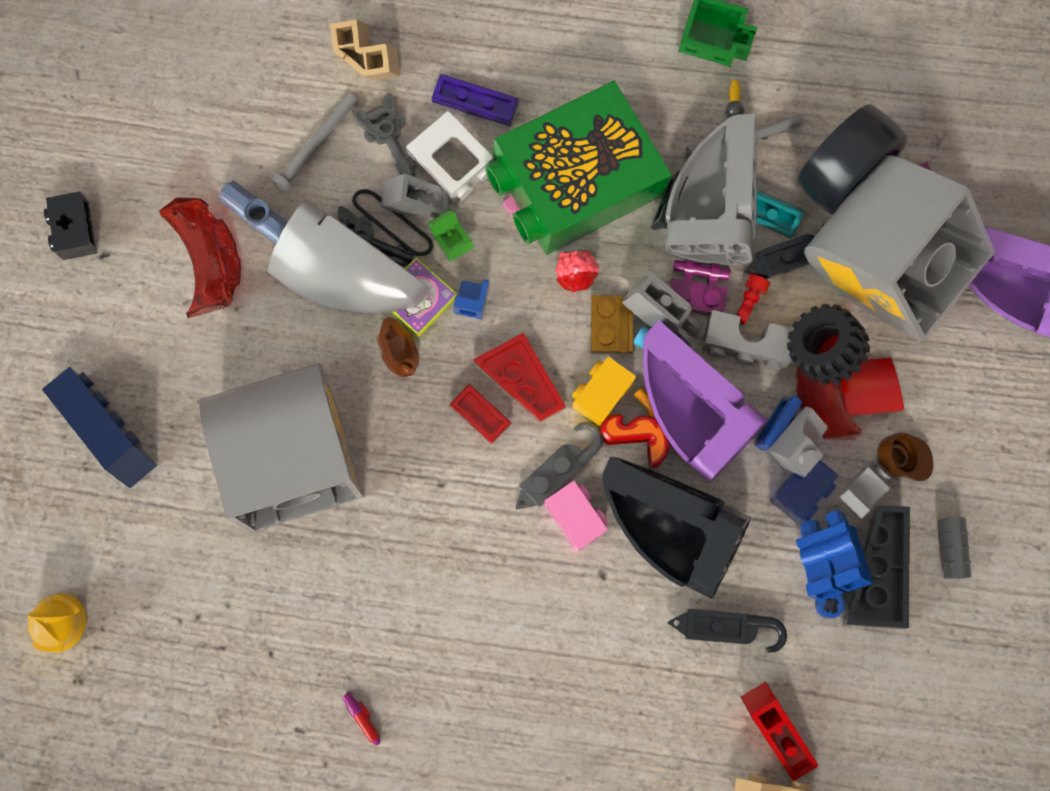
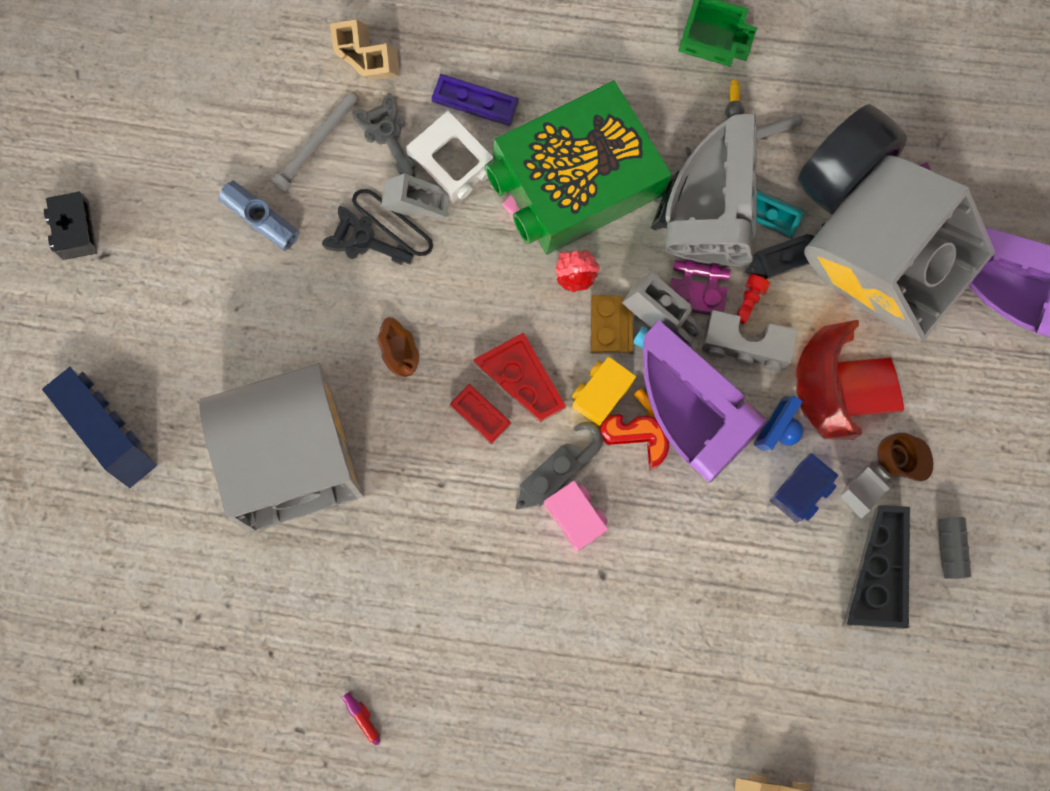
yellow helmet [27,593,87,653] -> none
clear red windscreen [159,197,241,319] -> none
light grey panel [267,200,431,314] -> none
tile [391,257,458,337] -> none
bright green bracket [428,210,474,261] -> none
blue panel [453,279,490,320] -> none
black panel [602,456,751,599] -> none
black plate [667,609,788,653] -> none
red slope [740,682,819,781] -> none
light grey arch [768,406,828,477] -> none
black tyre [787,304,870,385] -> none
blue hips [796,510,873,601] -> none
blue bush [815,595,845,619] -> none

